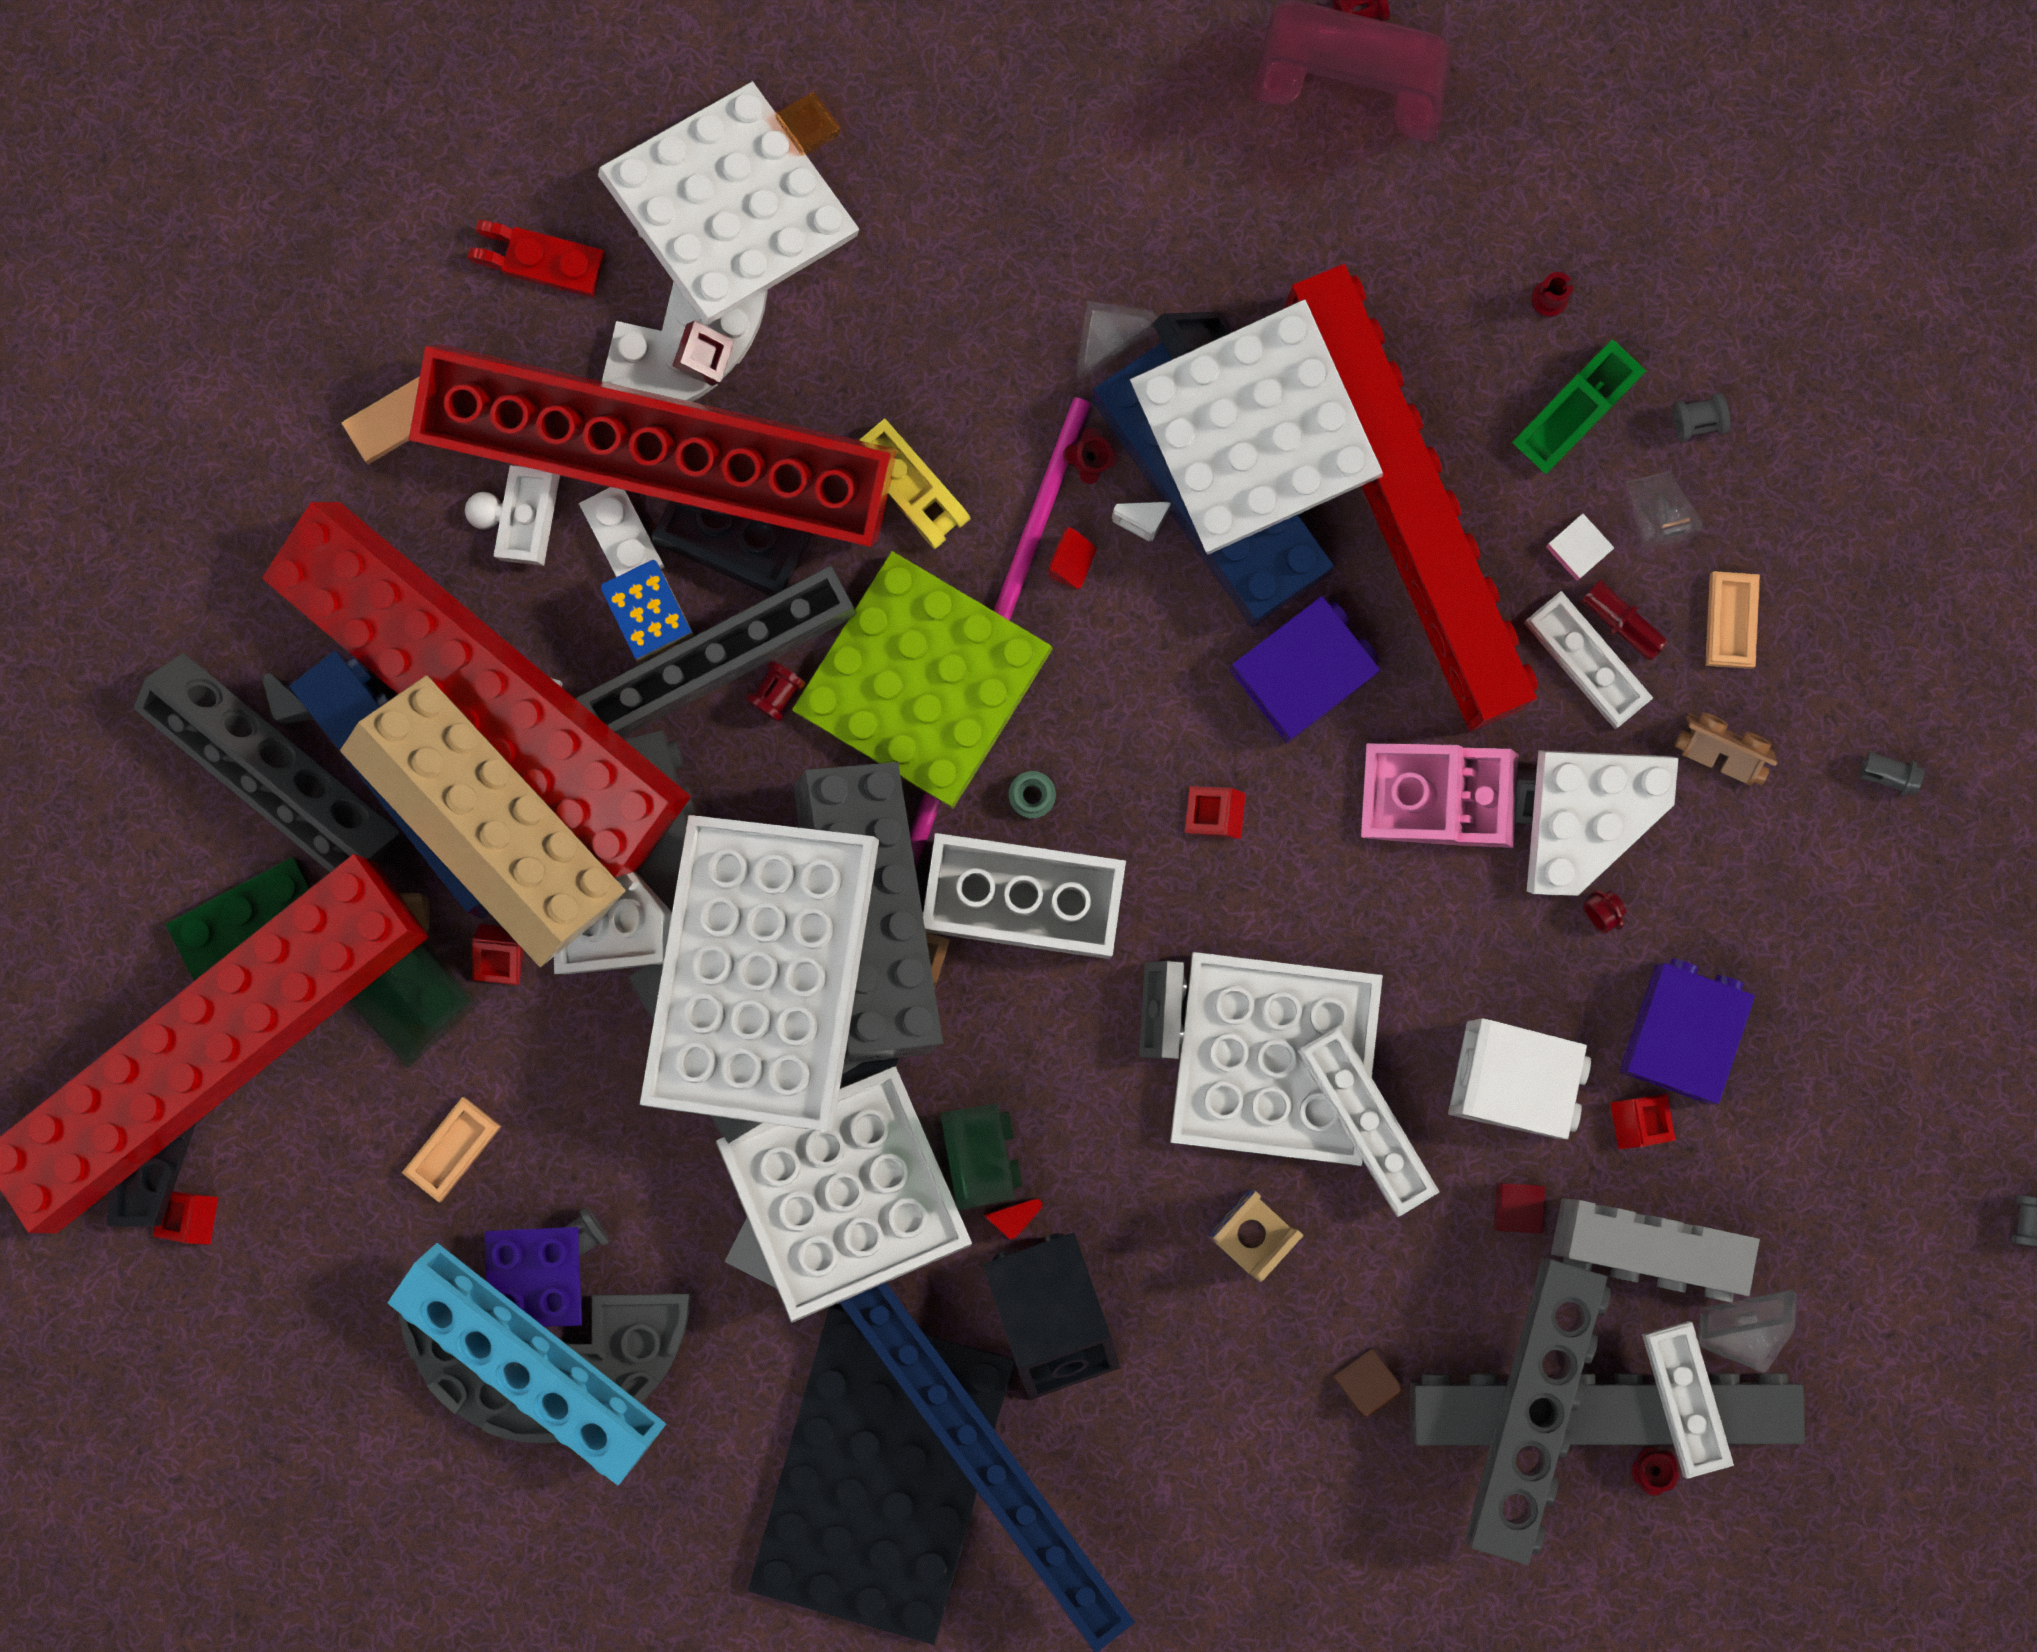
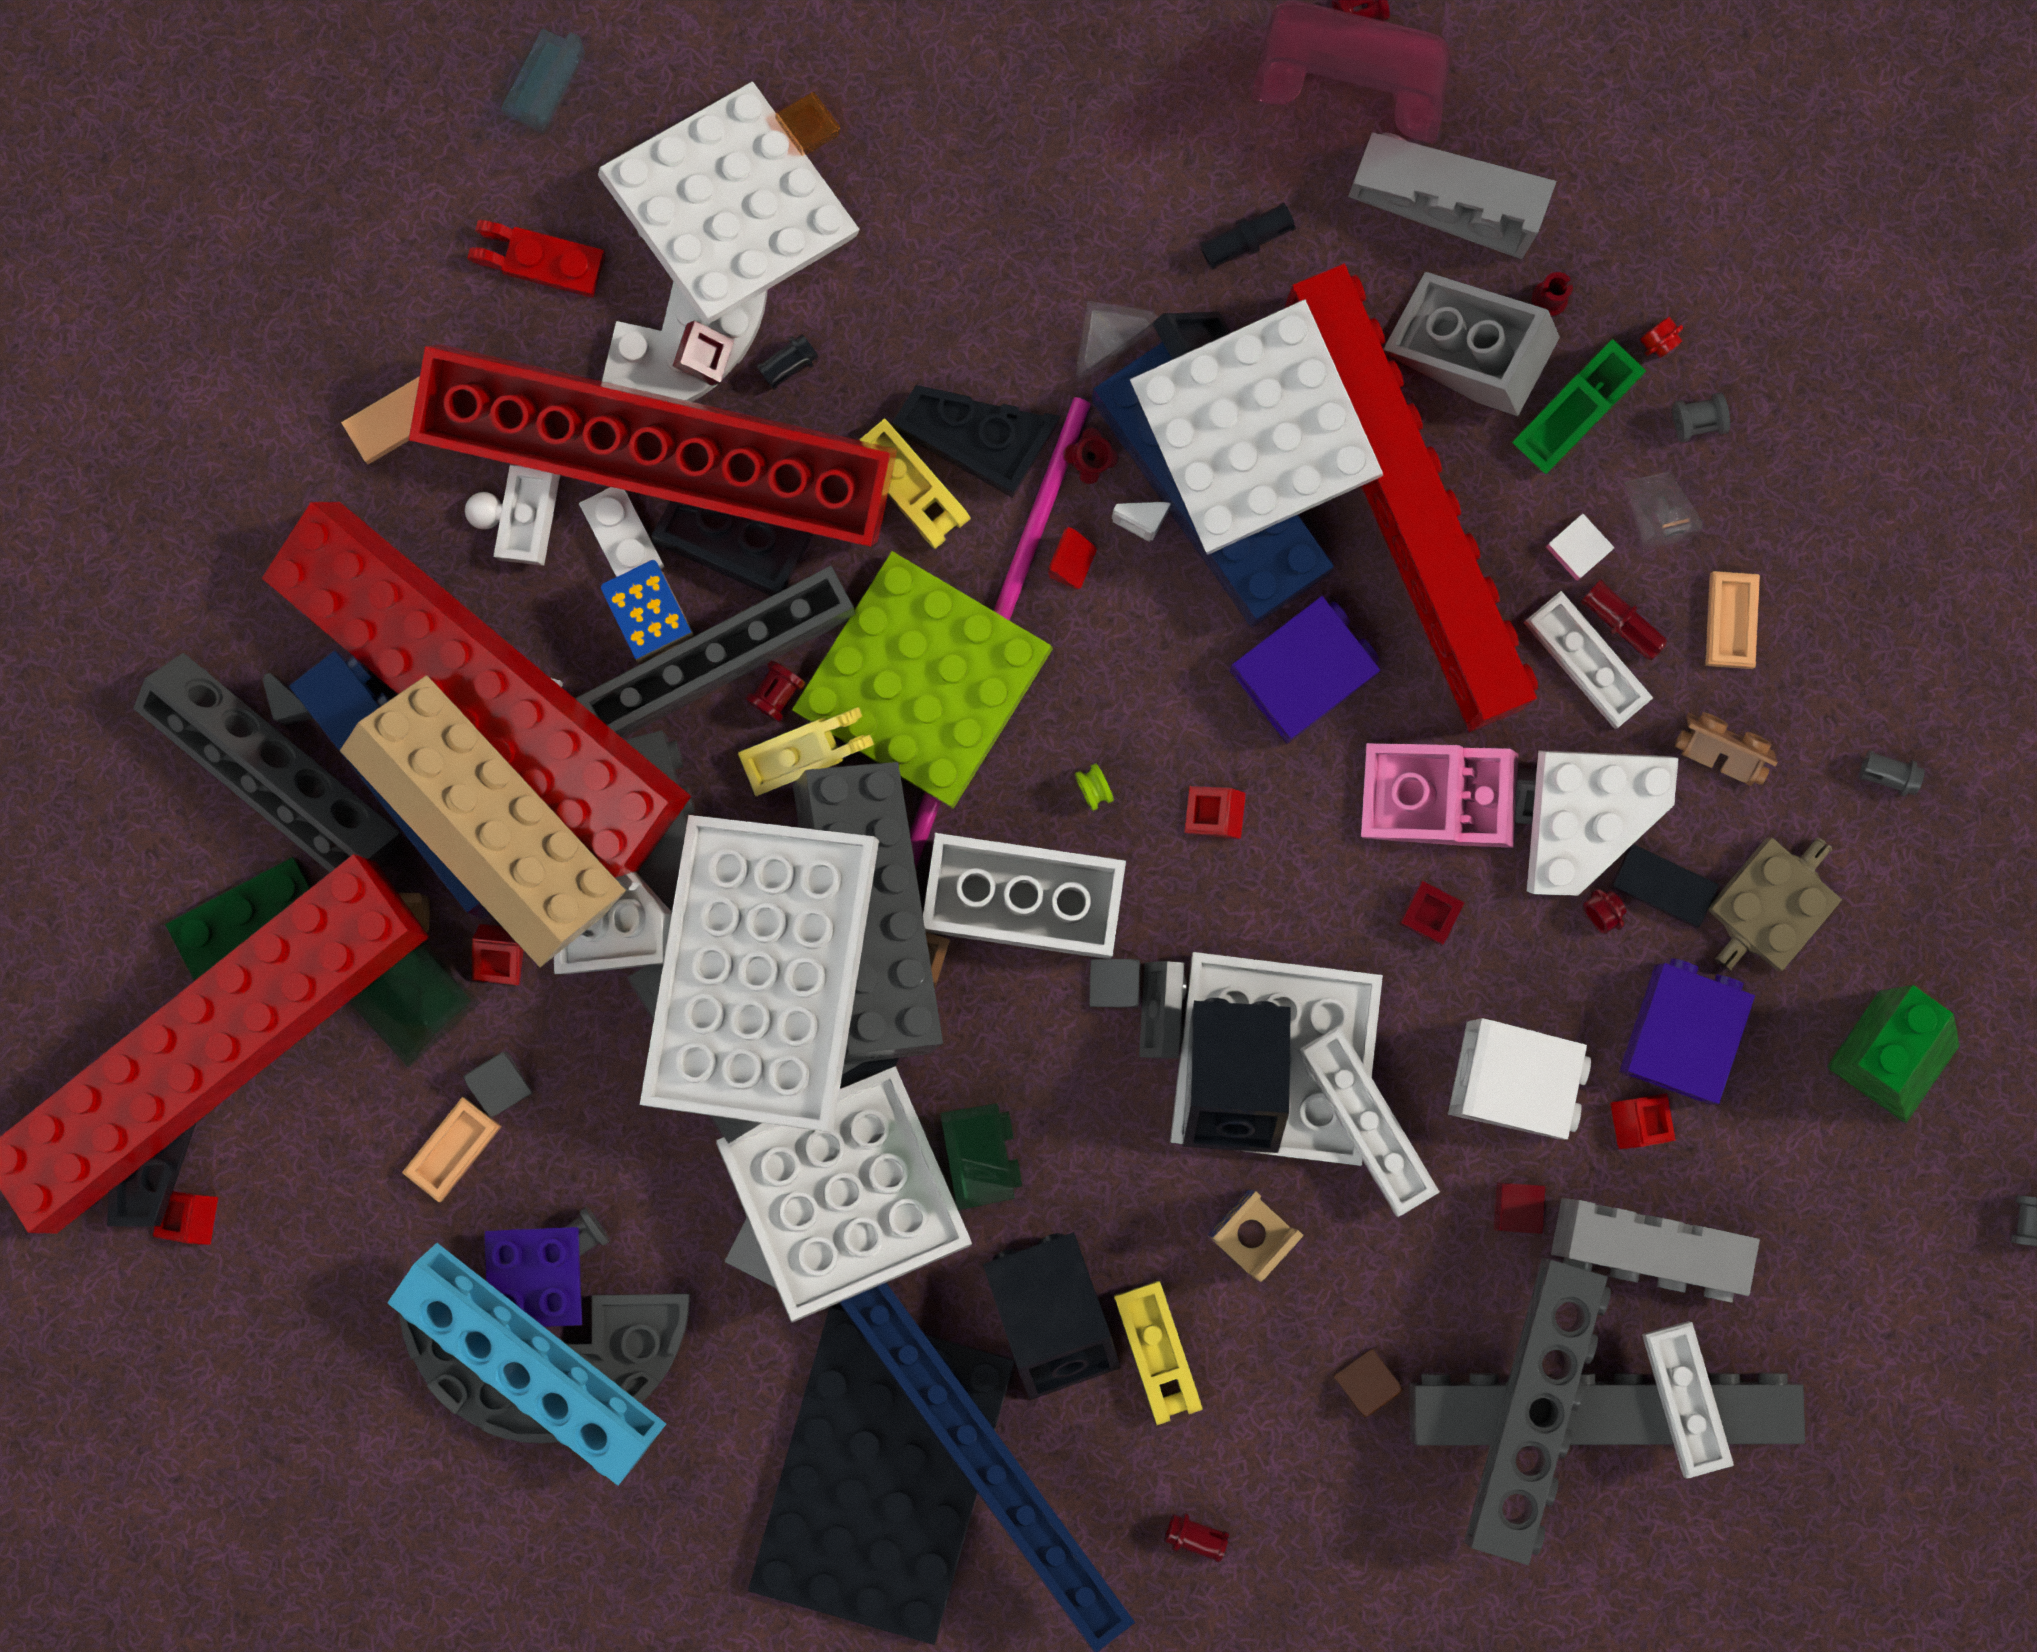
red slope [984,1198,1043,1240] -> none
sand green plate [1009,771,1056,819] -> none
dark red plate [1631,1447,1679,1496] -> none
clear slope [1698,1289,1797,1373] -> none
none -> dark grey slope [463,1052,532,1118]
none -> clear light blue panel [501,28,586,133]
none -> light yellow hinge [738,707,874,796]
none -> black pin [756,334,819,390]
none -> black wing [892,385,1060,498]
none -> lime bush [1075,763,1114,811]
none -> dark grey slope [1089,959,1140,1008]
none -> light yellow plate [1114,1281,1203,1425]
none -> dark red pin [1164,1513,1229,1563]
none -> black slope [1182,998,1291,1153]
none -> black pin [1199,202,1296,270]
none -> light grey wedge [1348,132,1557,259]
none -> light grey slope [1383,272,1560,416]
none -> dark red plate [1399,881,1465,946]
none -> black tile [1611,844,1719,928]
none -> red plate [1639,316,1684,358]
none -> dark tan plate [1708,837,1842,972]
none -> green slope [1827,985,1960,1123]

